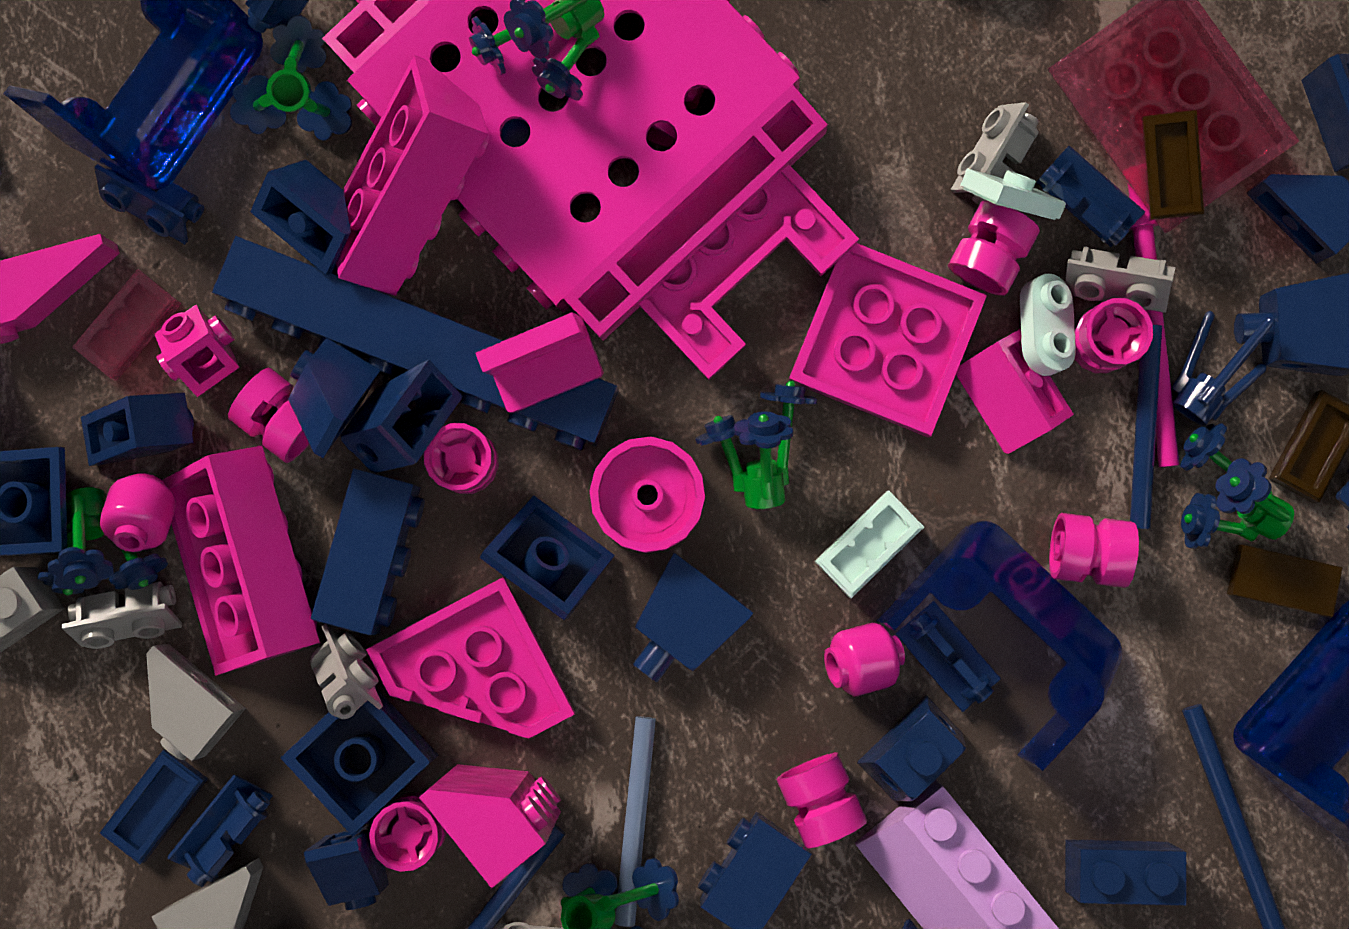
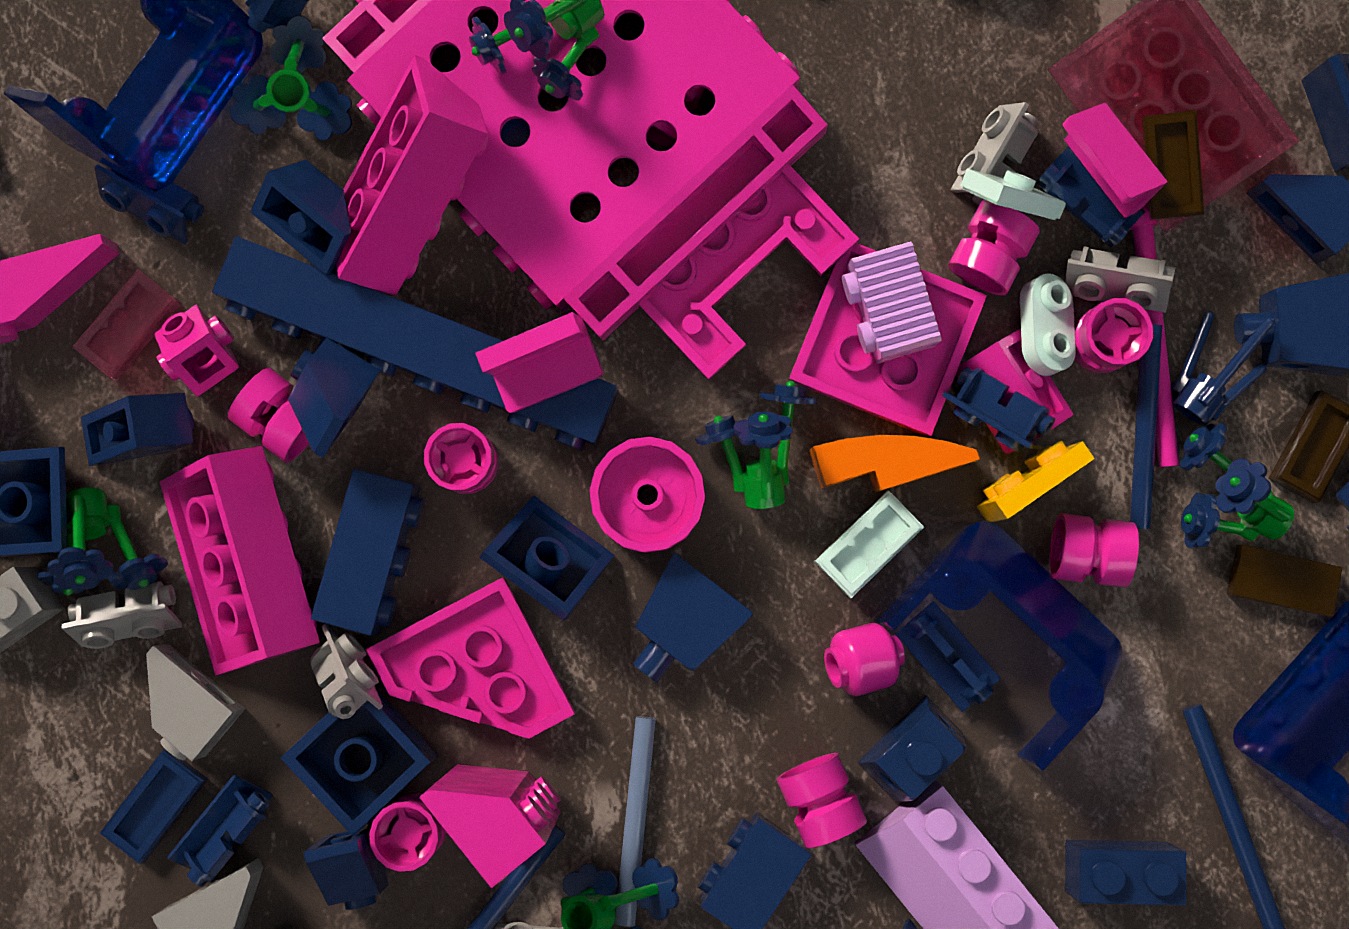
dark pink head [100,473,176,552] -> none
dark blue torso [341,360,463,473] -> none
none -> orange slope [809,435,980,493]
none -> lavender brick [842,241,942,363]
none -> dark blue hinge [942,367,1055,453]
none -> yellow plate [976,441,1095,523]
none -> dark pink panel [1063,103,1167,218]

